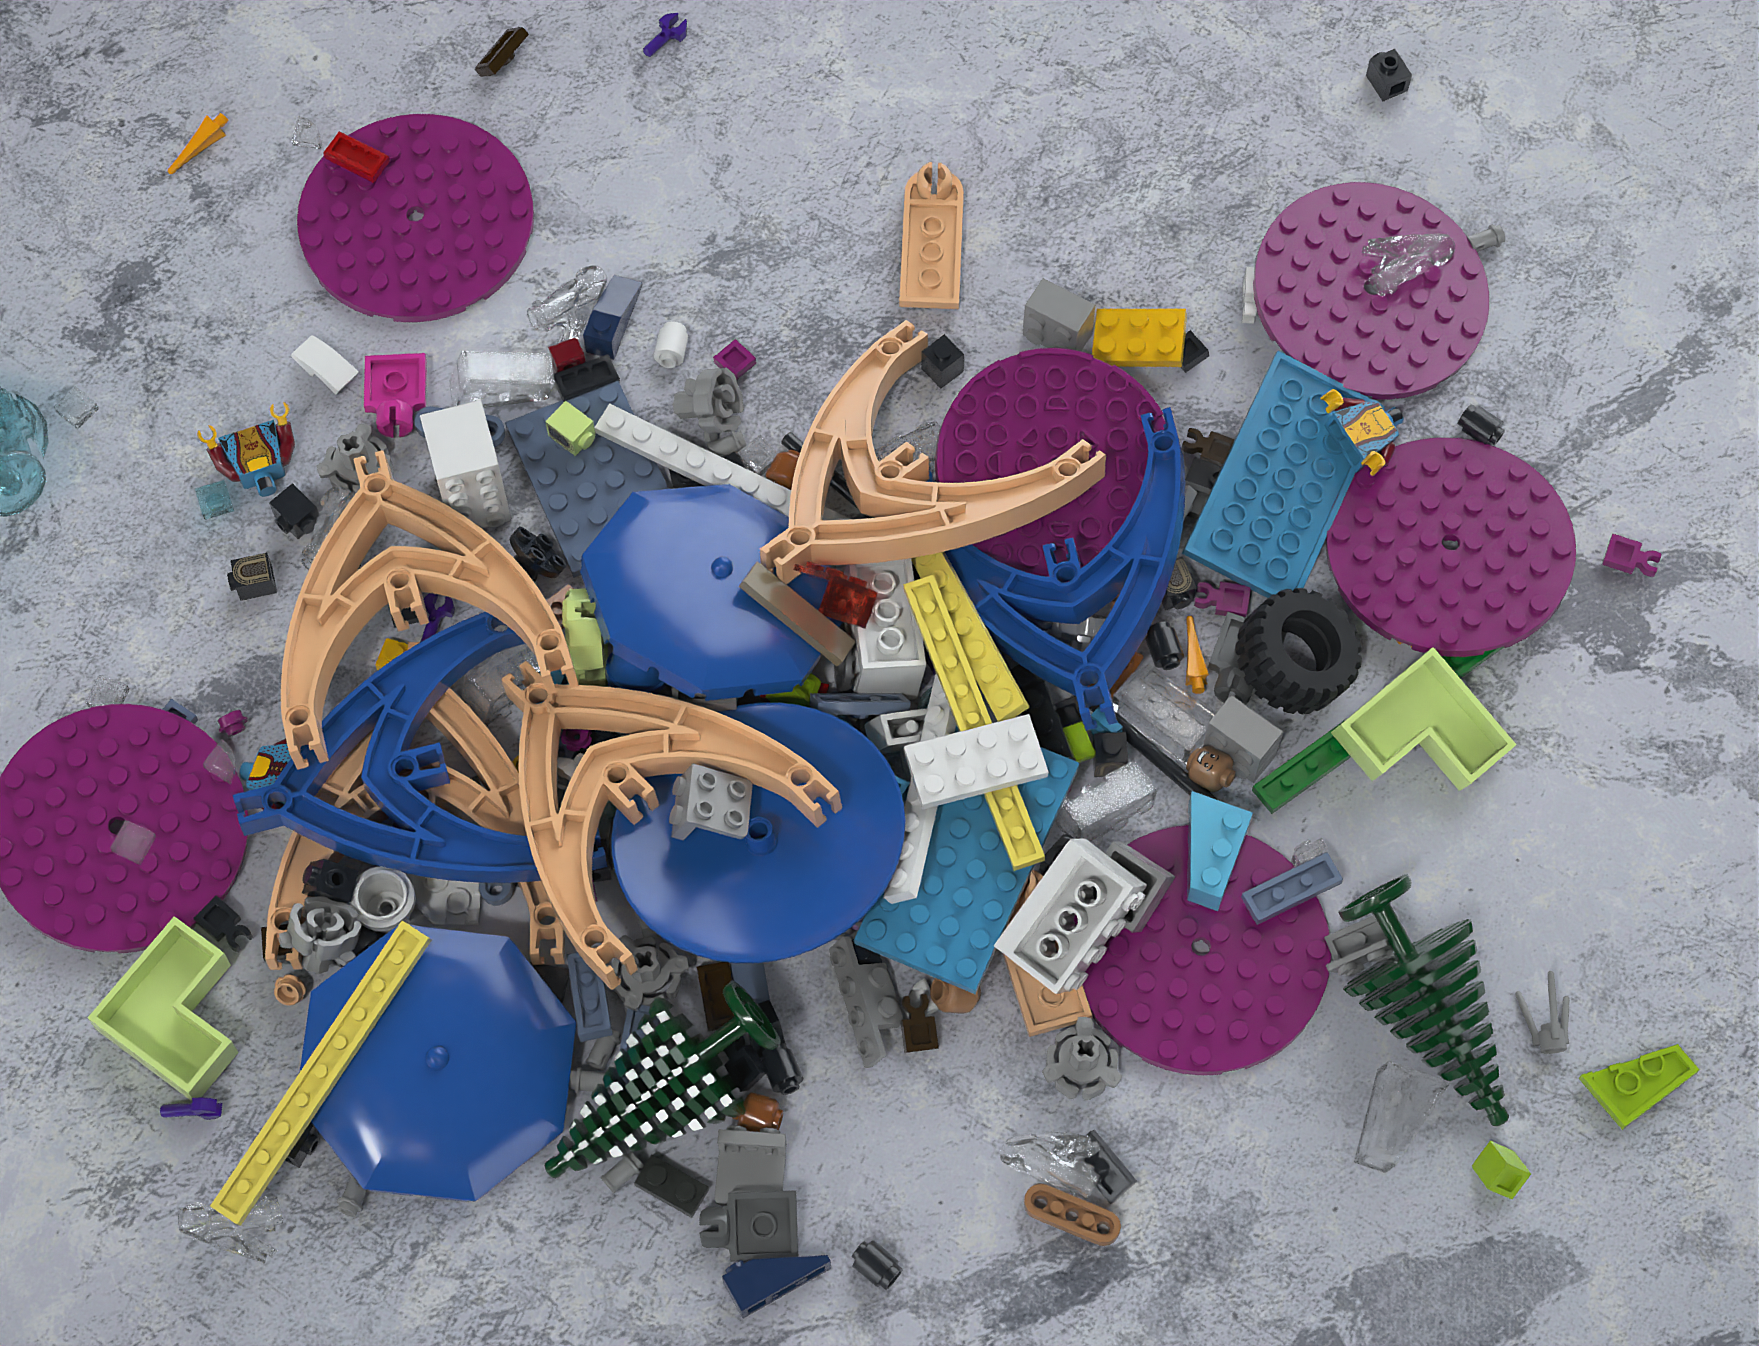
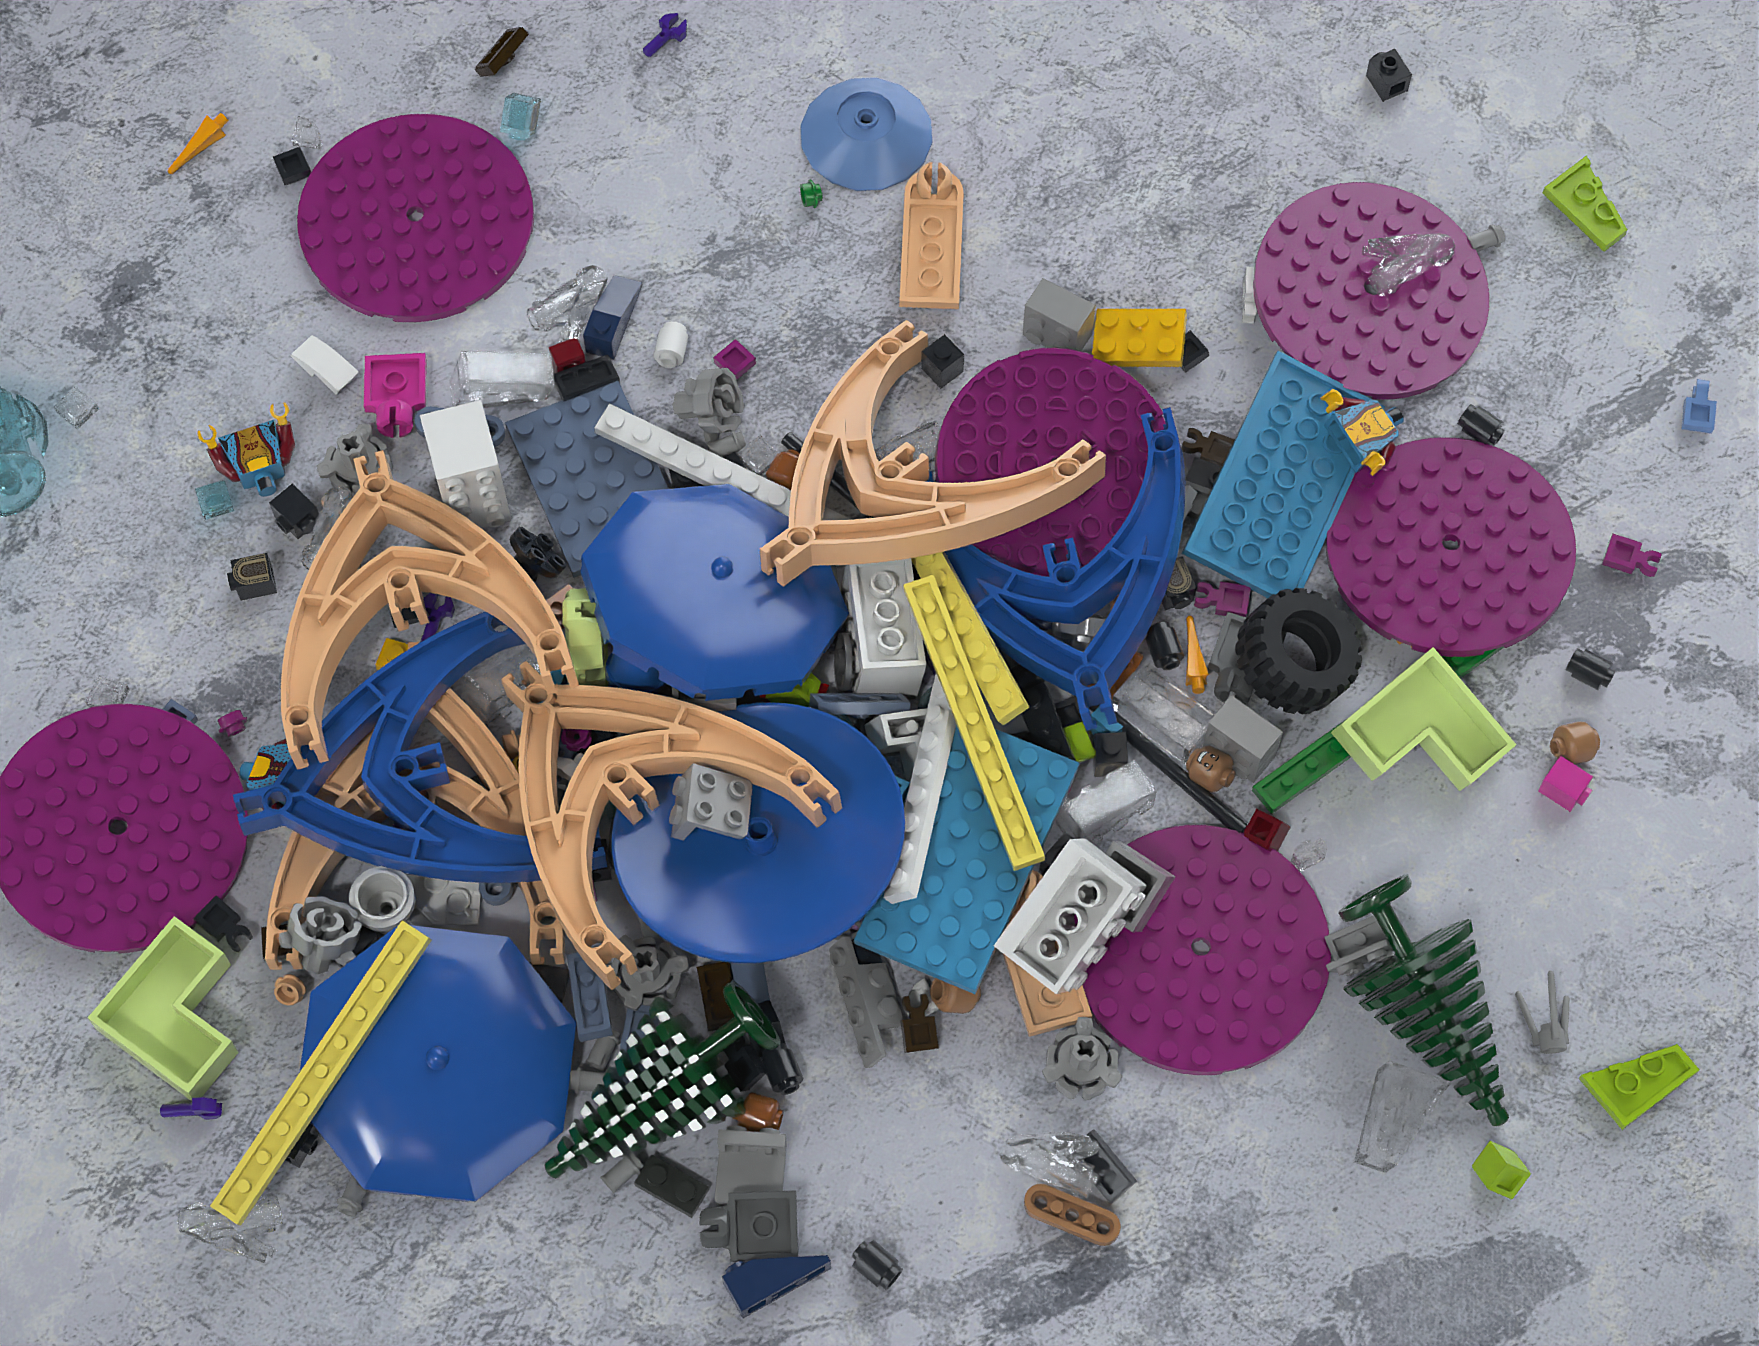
clear plate [110,820,156,865] -> none
clear tile [203,739,236,784] -> none
black brick [302,859,359,903] -> none
red plate [323,131,390,183] -> none
yellowish green brick [545,401,596,456] -> none
dark tan tile [739,561,856,666] -> none
clear red bracket [793,561,878,629] -> none
white plate [904,714,1049,810] -> none
medium azure wedge [1187,791,1253,911] -> none
sand blue plate [1241,852,1343,925] -> none
none -> black plate [273,146,311,185]
none -> clear light blue brick [500,92,541,140]
none -> light nougat plate [502,730,520,759]
none -> medium blue dish [800,78,933,191]
none -> green plate [800,179,823,208]
none -> dark red slope [1244,808,1291,852]
none -> dark pink brick [1538,756,1593,812]
none -> lime wing [1542,155,1628,252]
none -> medium nougat head [1550,722,1600,764]
none -> black brick [1566,648,1616,690]
none -> medium blue plate [1681,379,1717,434]

